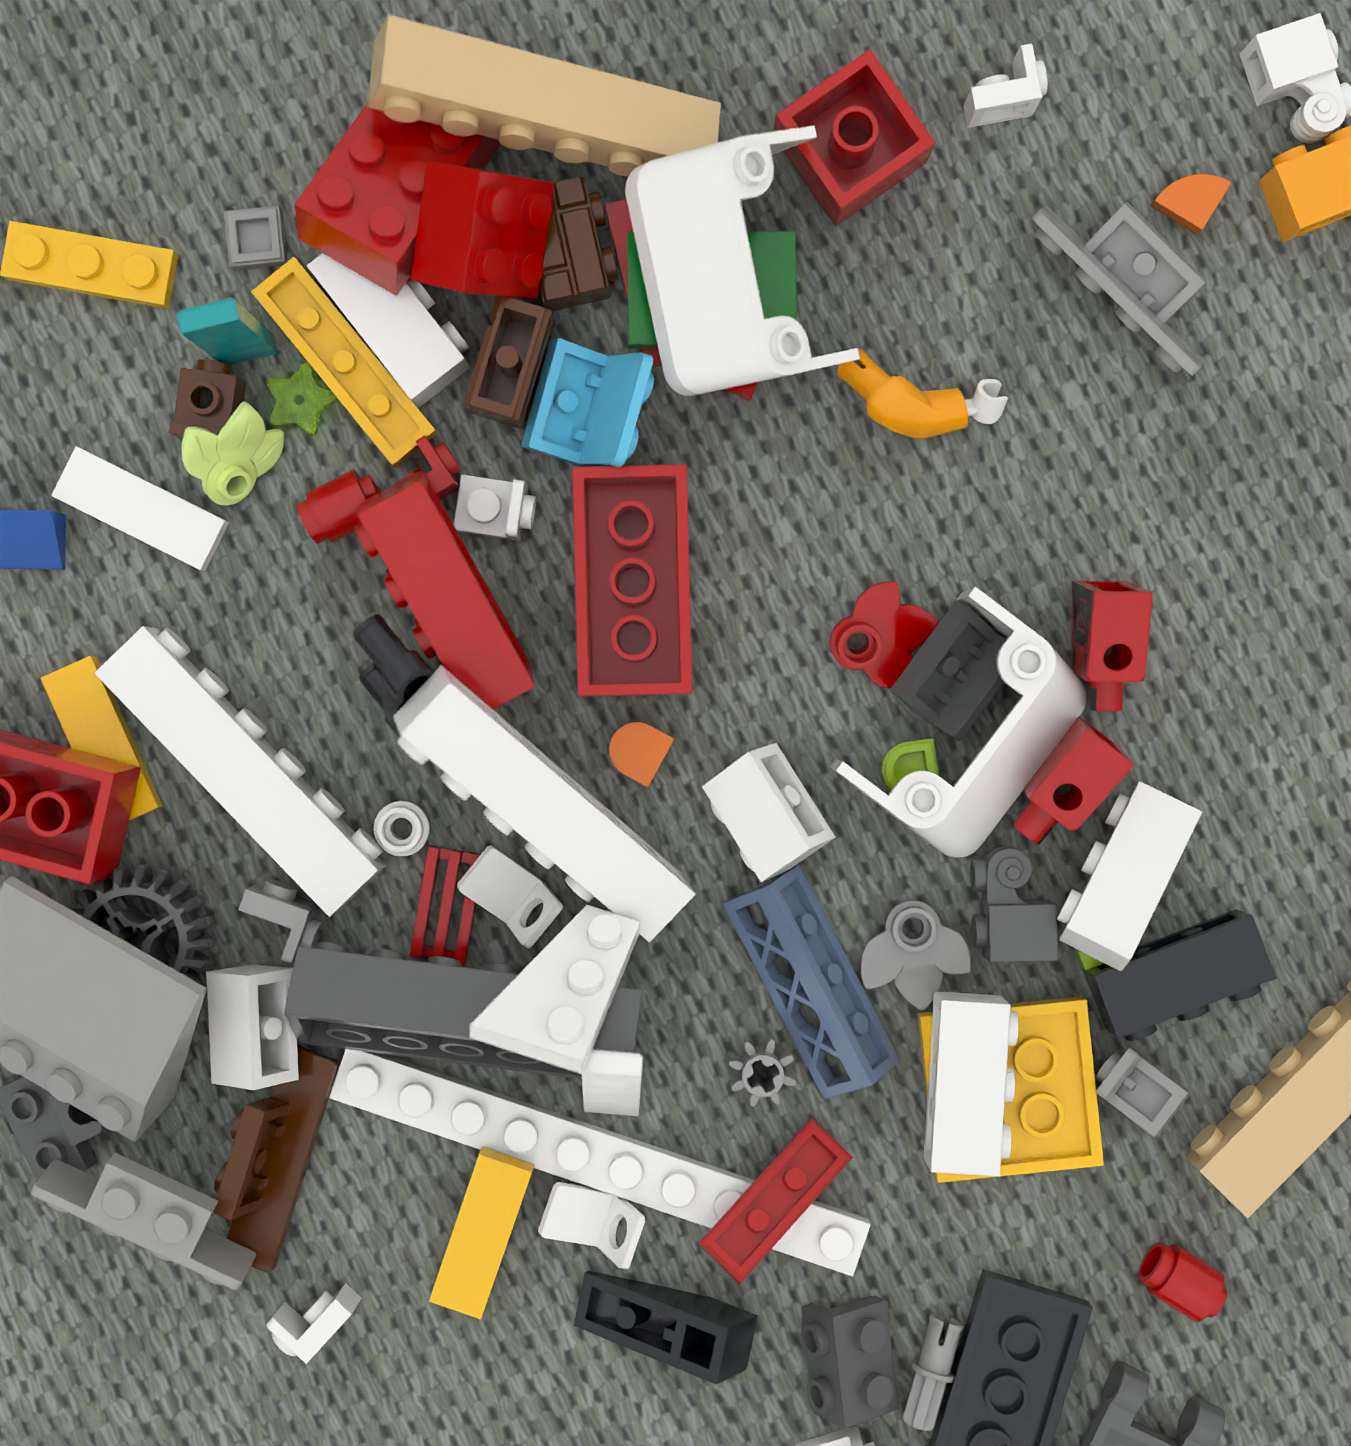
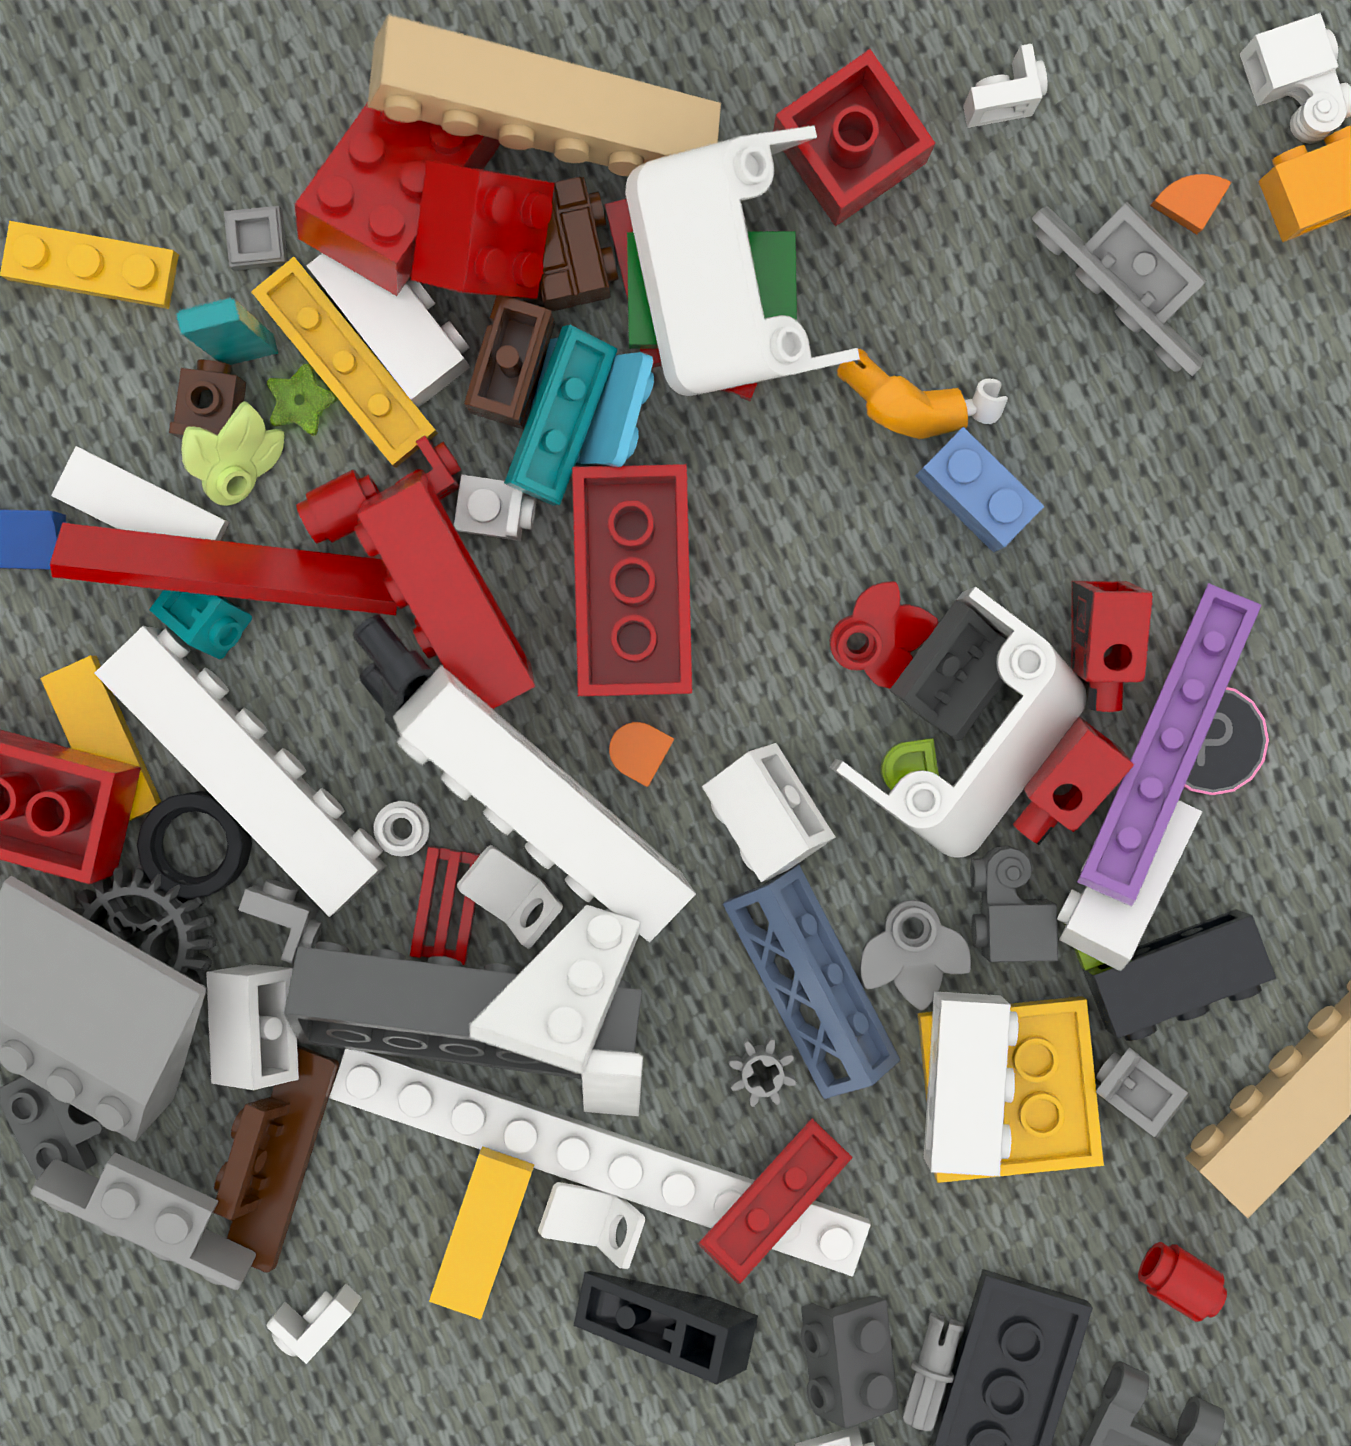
none -> red tile [50,523,397,616]
none -> black tyre [137,791,252,899]
none -> teal bracket [149,590,252,659]
none -> teal tile [504,324,618,506]
none -> medium blue brick [915,427,1045,552]
none -> medium lavender plate [1077,583,1261,906]
none -> black tile [1184,687,1269,795]

